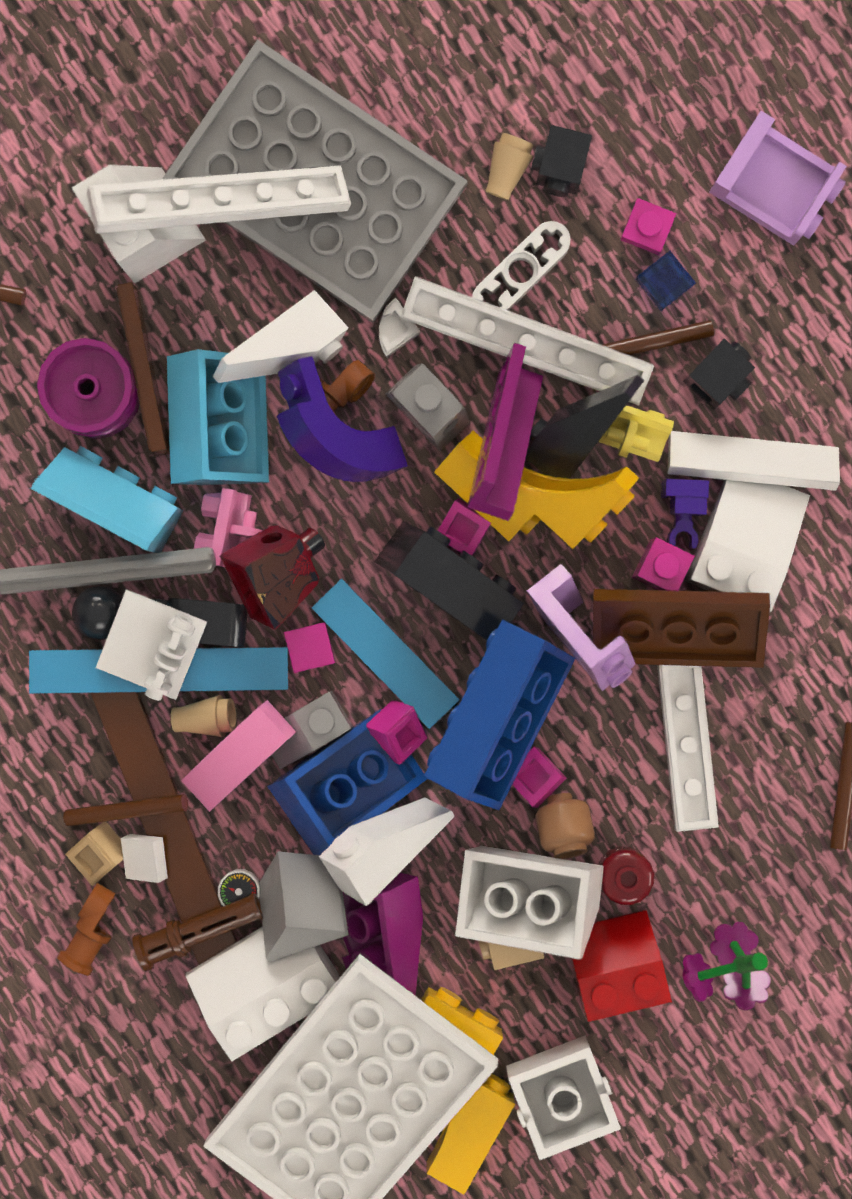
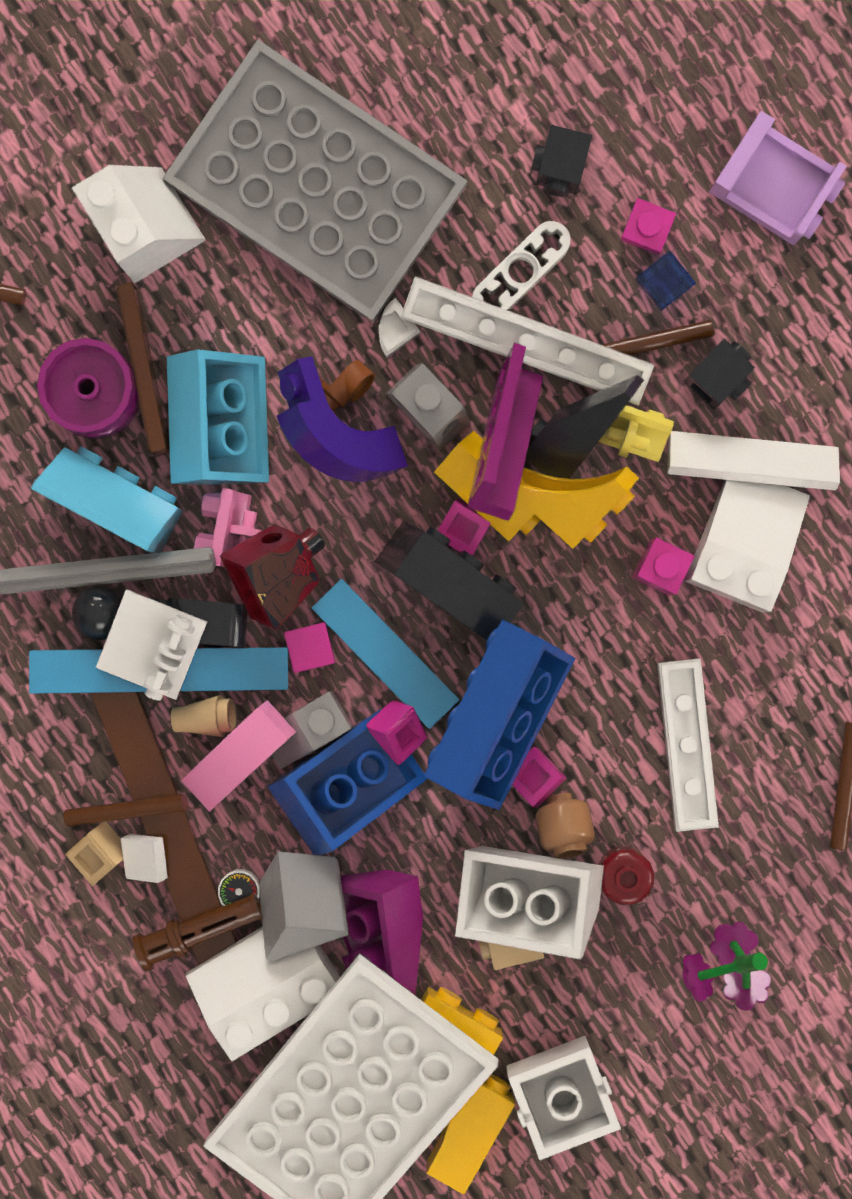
dark orange connector [57,883,116,976] -> none
white tile [87,166,351,233] -> none
white slope [213,290,348,383] -> none
white slope [319,797,455,906] -> none
tan cone [485,133,534,200] -> none
lavender panel [527,564,635,691] -> none
red slope [571,910,672,1022] -> none
reddish brown plate [593,589,770,668] -> none
dark purple piece [661,479,709,549] -> none

